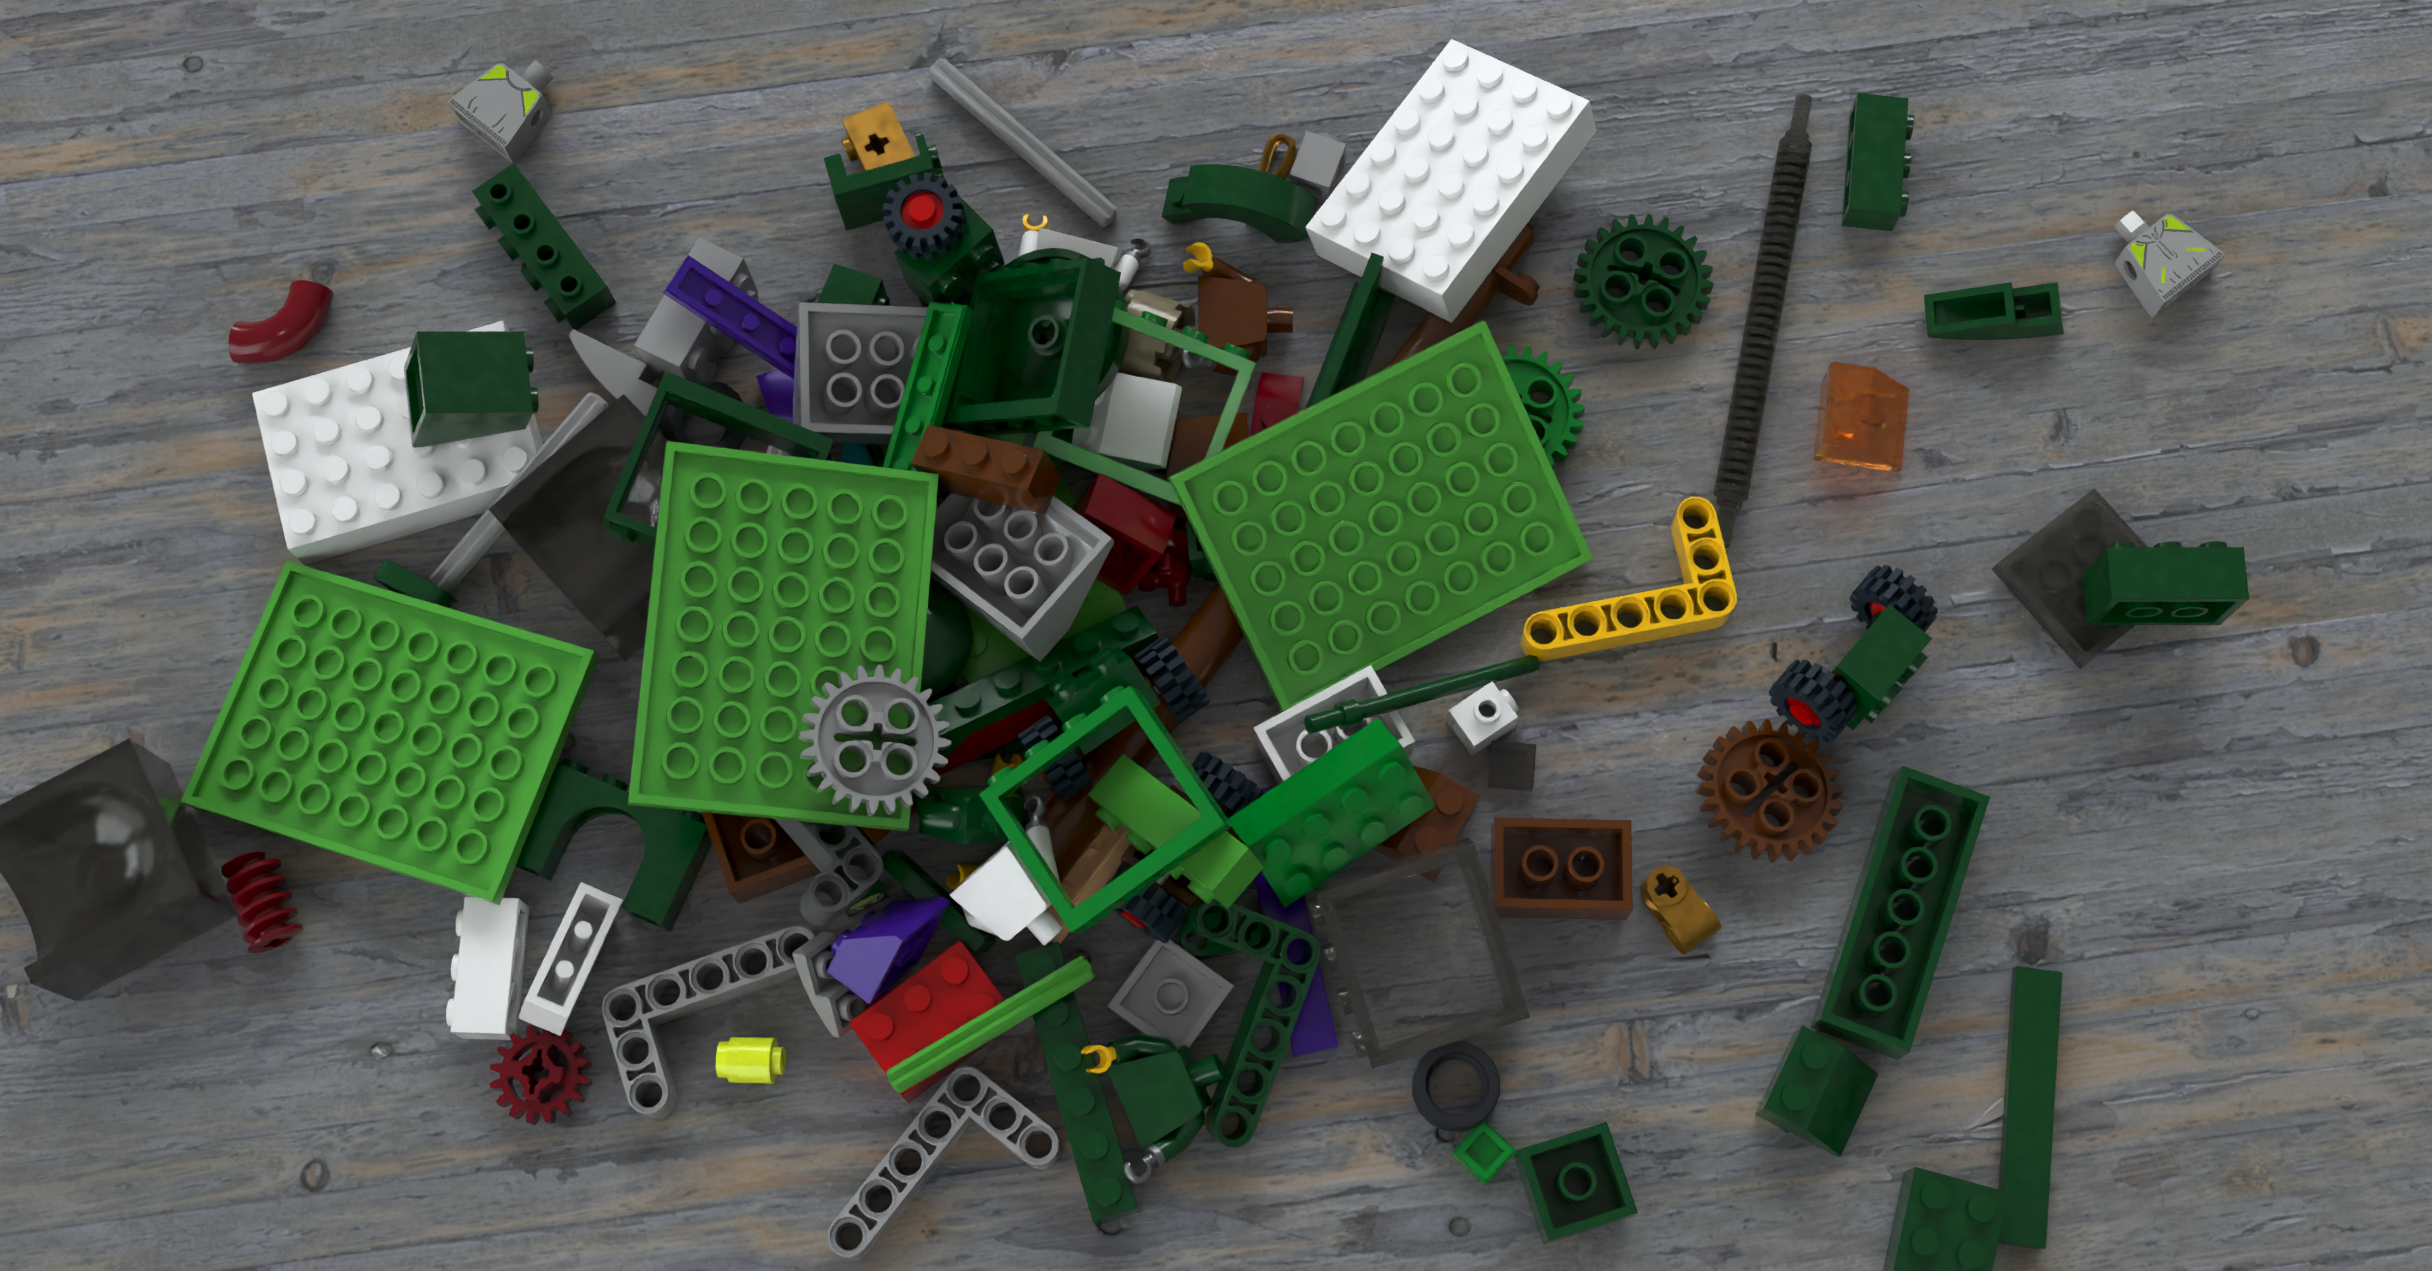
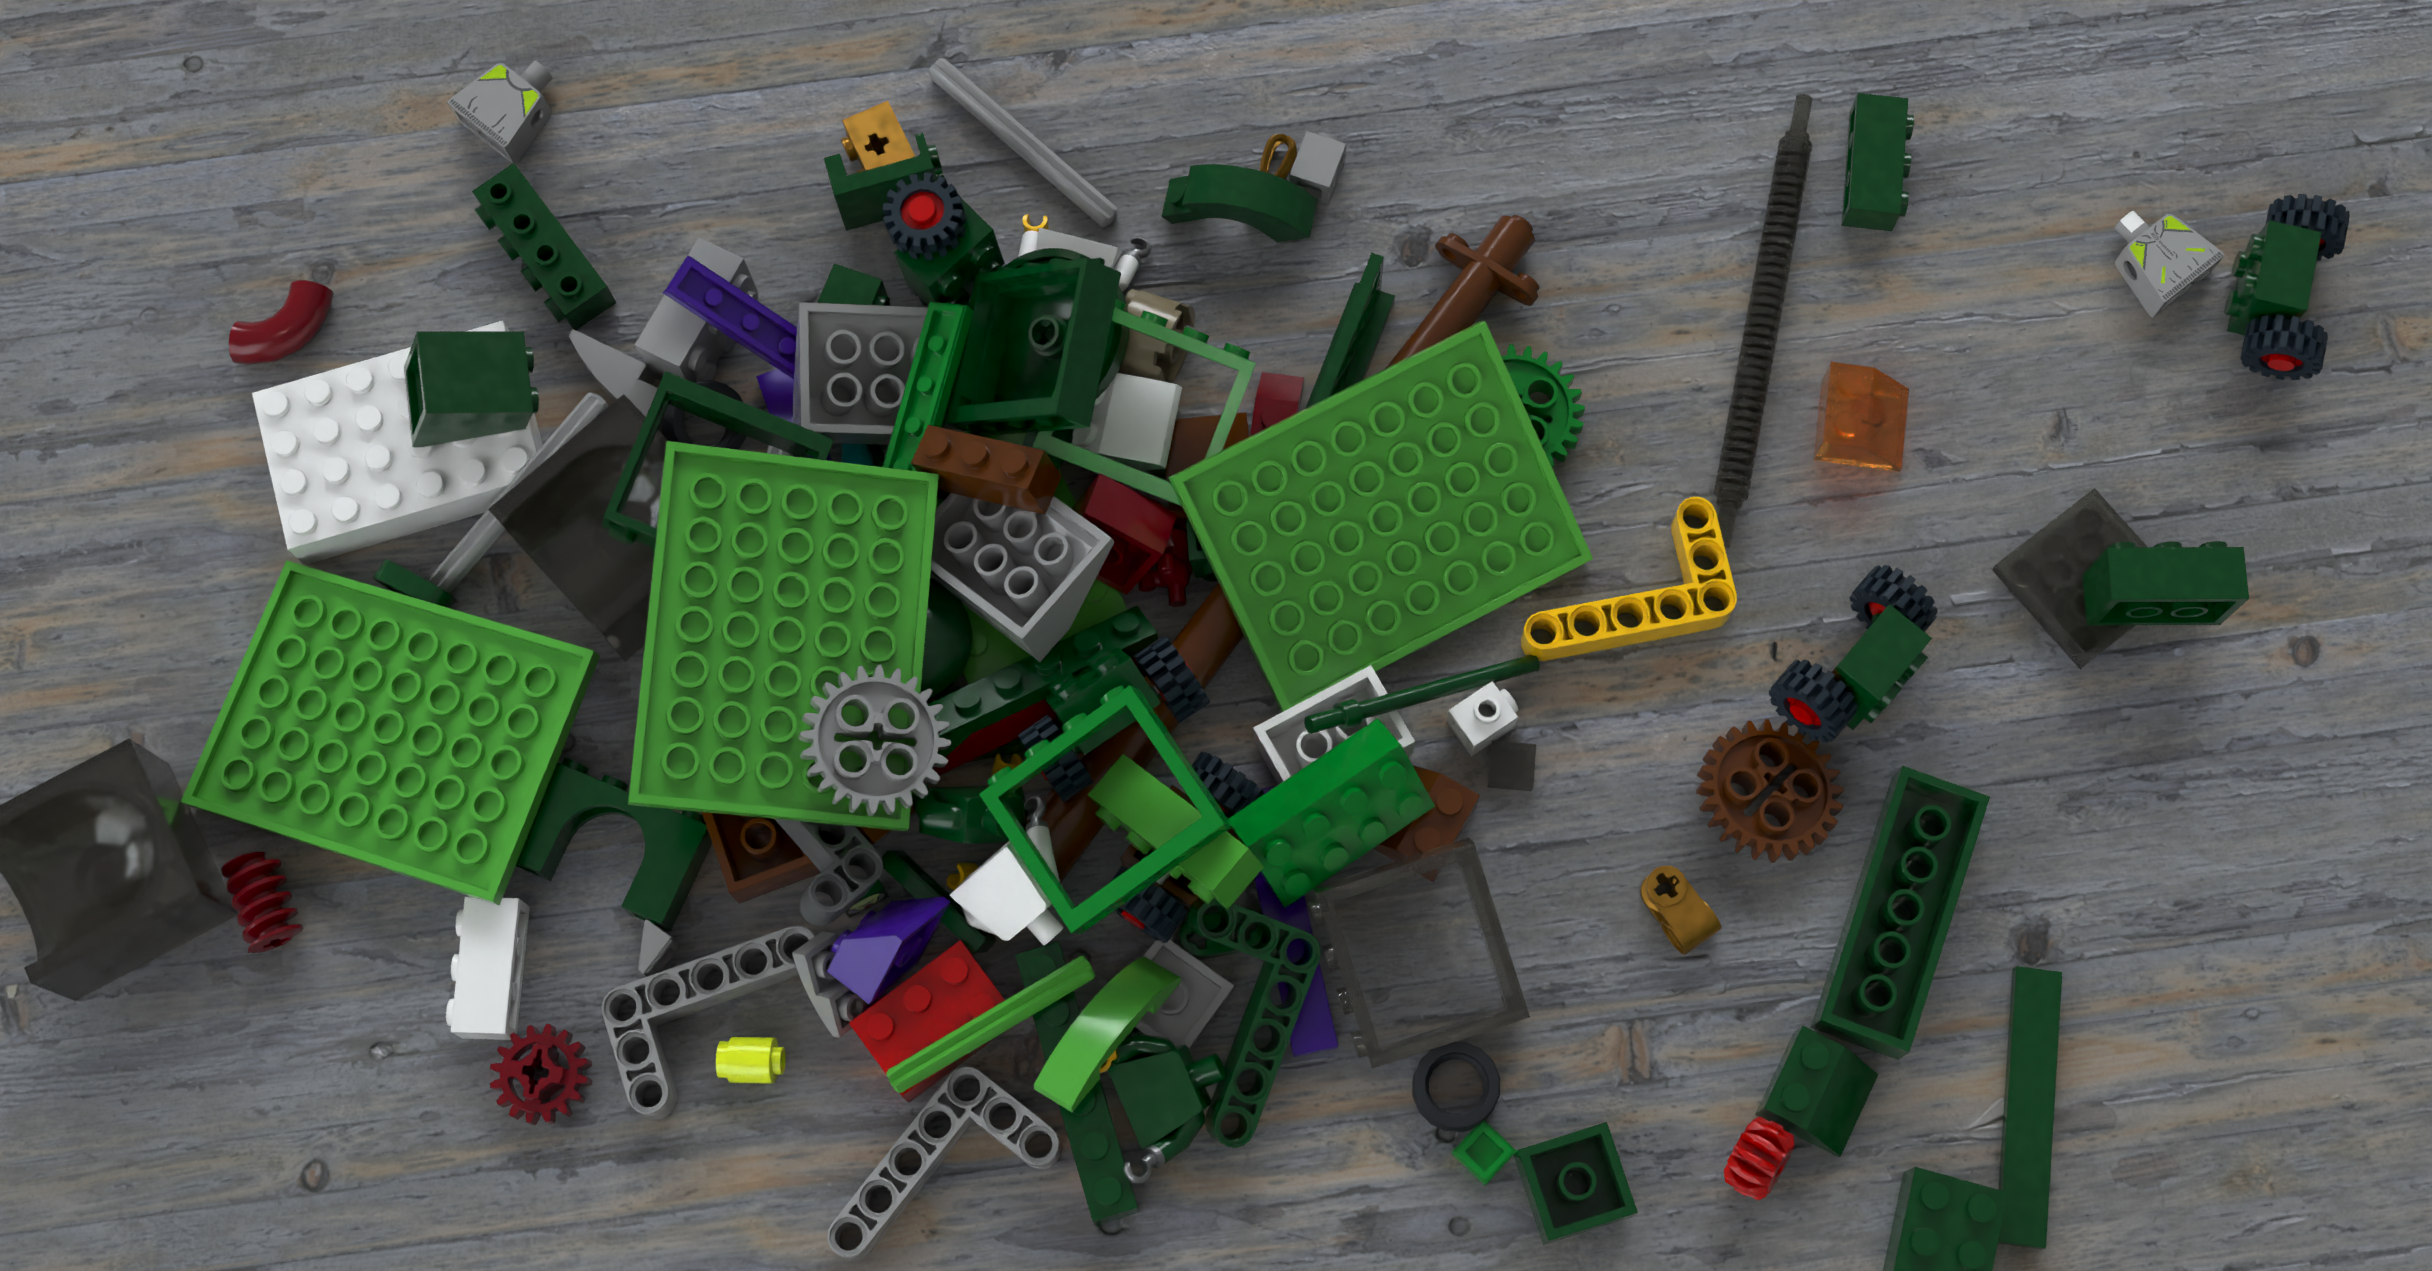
white brick [518,882,623,1036] -> none
light nougat plate [1047,824,1130,944] -> none
reddish brown torso [1181,242,1293,376] -> none
white brick [1305,39,1597,323] -> none
reddish brown brick [1491,817,1633,920] -> none
dark green gear [1573,214,1714,349] -> none
dark green slope [1924,282,2064,340] -> none
none -> light grey slope [638,919,680,977]
none -> bright green slope [1034,956,1181,1112]
none -> red gear [1724,1116,1795,1201]
none -> brick [2224,194,2350,380]

